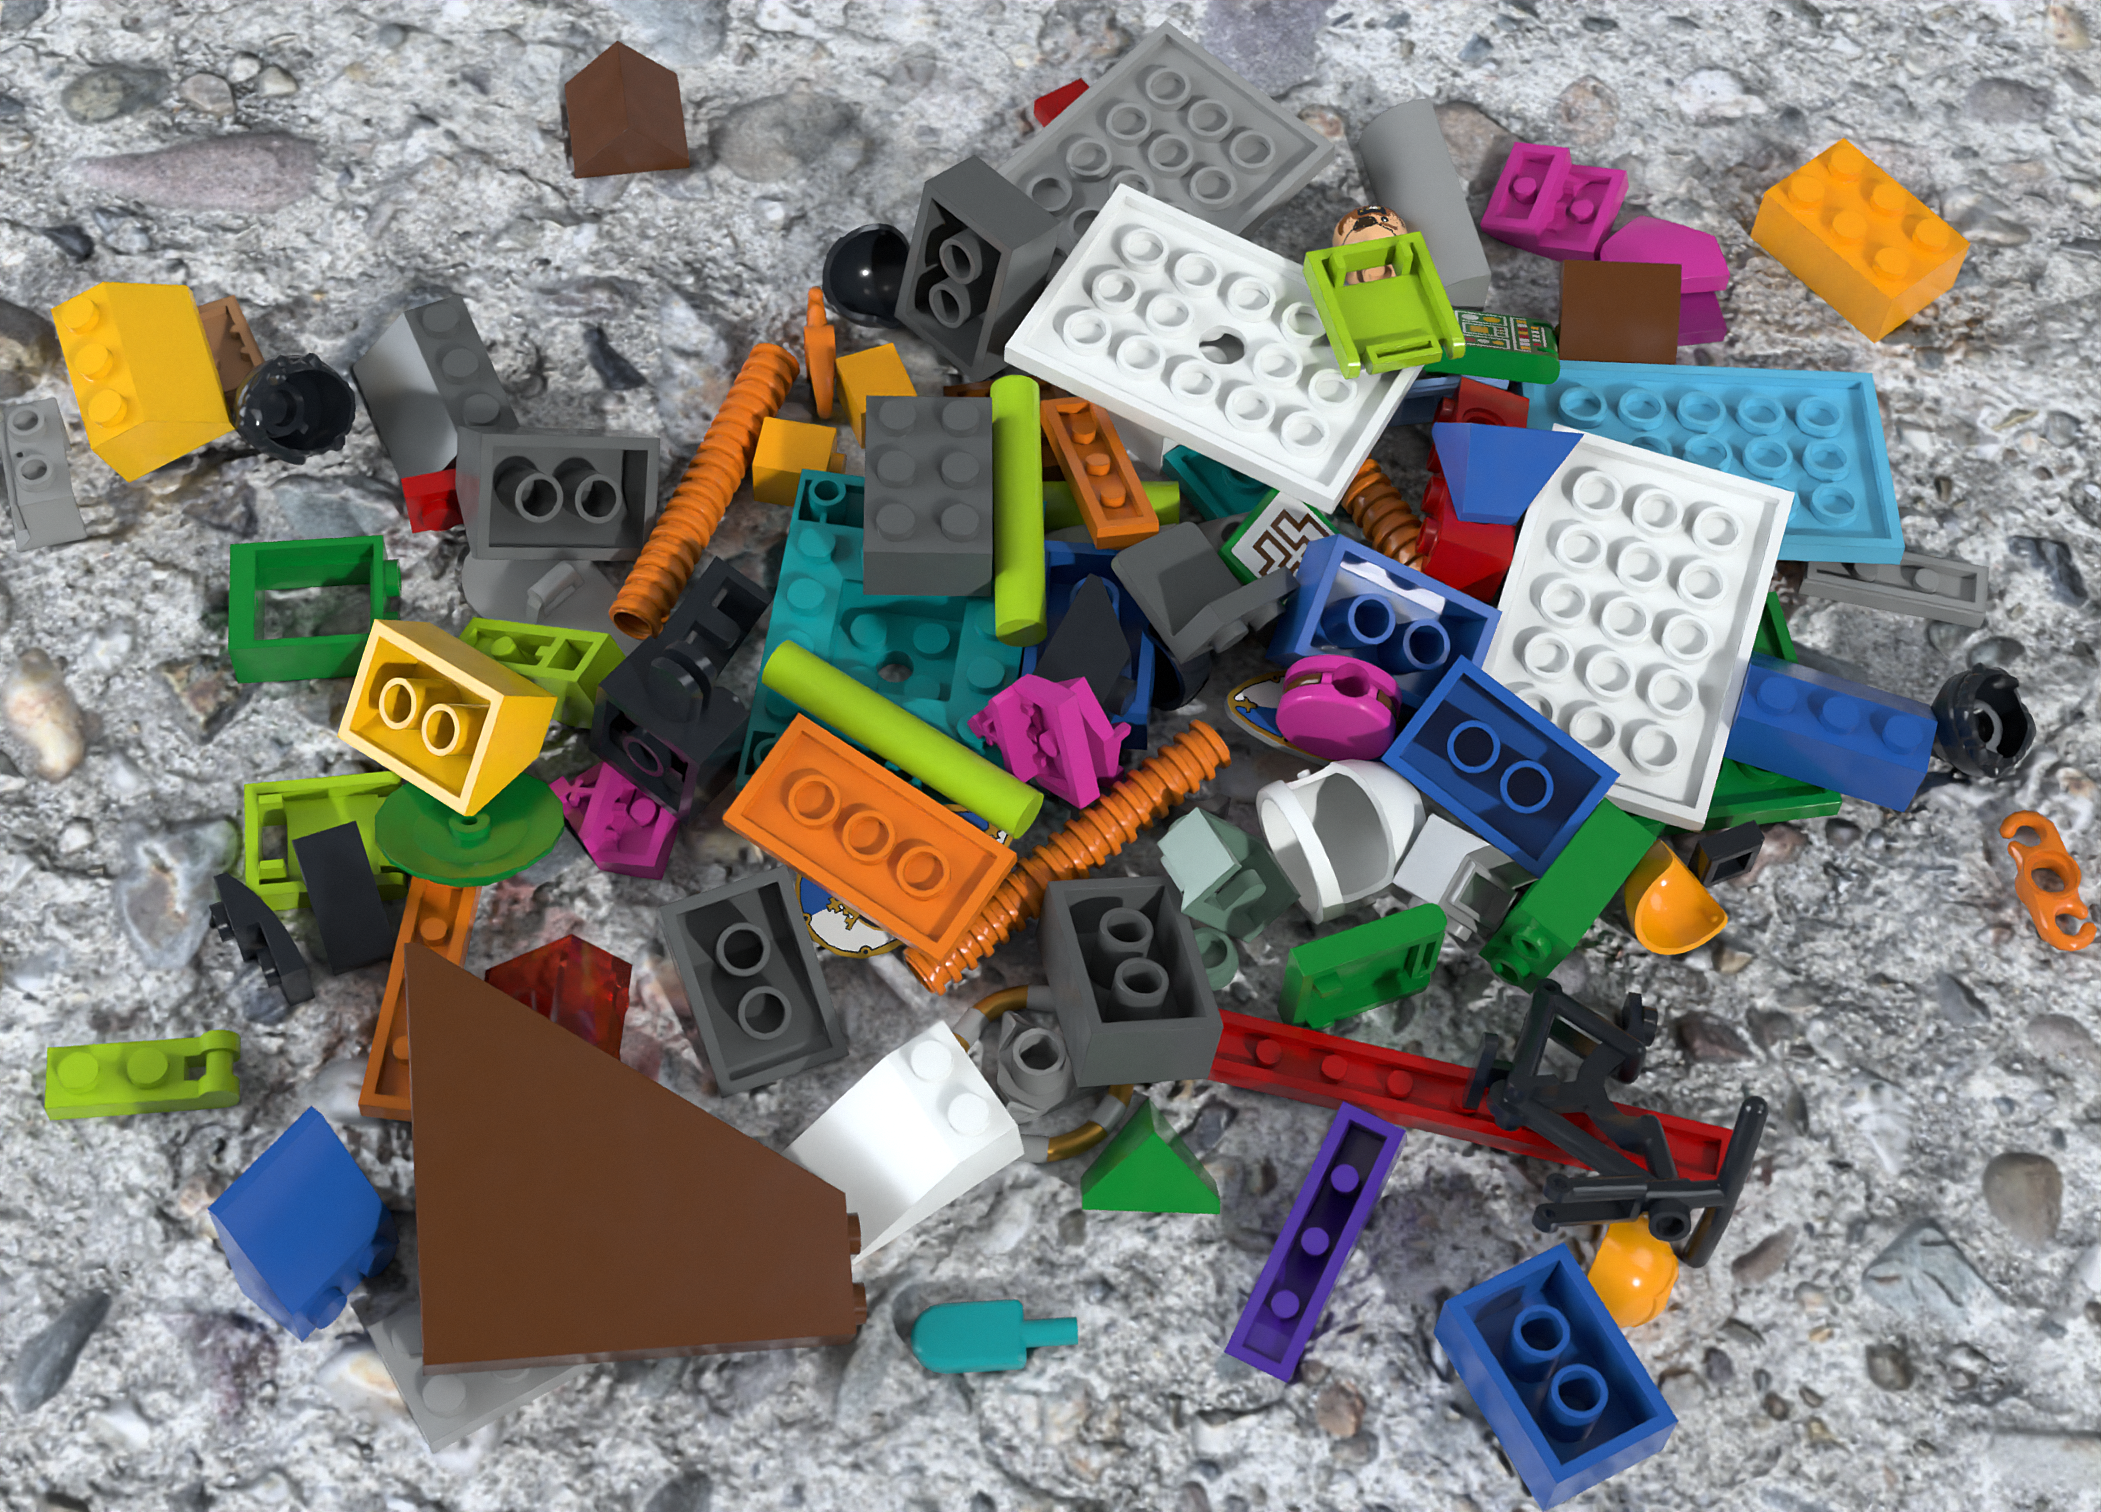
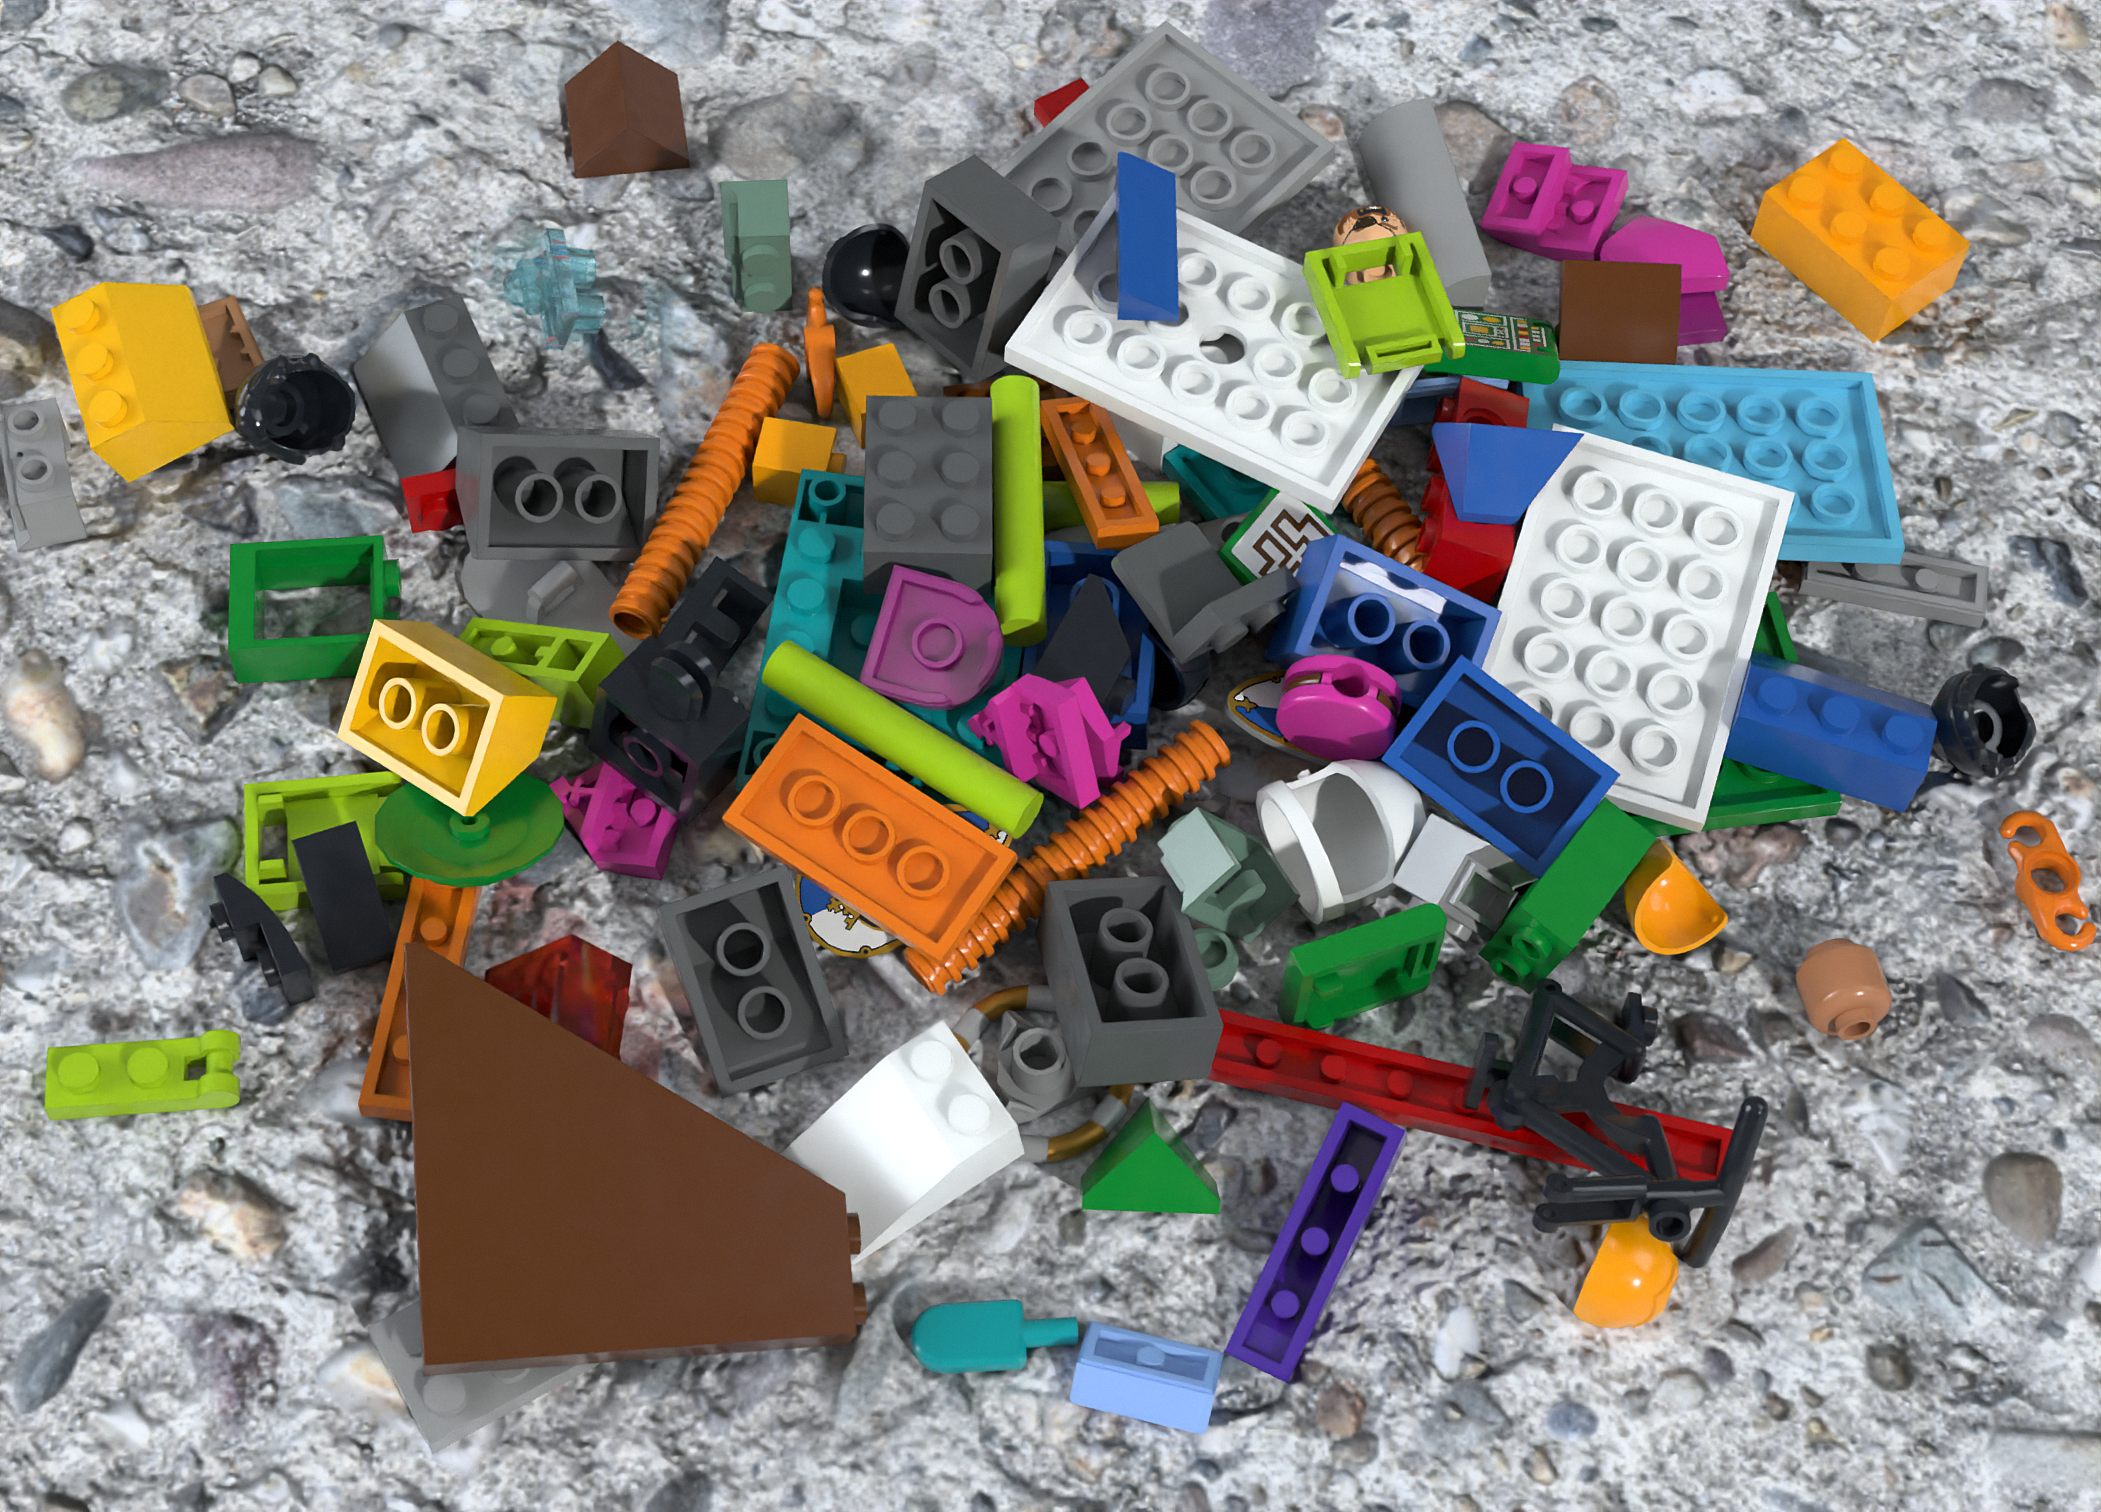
blue slope [207,1106,400,1342] -> none
blue brick [1433,1242,1678,1512] -> none
black tile [1687,820,1765,888] -> none
none -> clear light blue hips [503,228,606,350]
none -> sand green window [720,180,793,313]
none -> magenta tile [859,565,1004,711]
none -> light blue slope [1070,1321,1224,1434]
none -> blue slope [1115,152,1179,322]
none -> nougat head [1796,938,1892,1040]

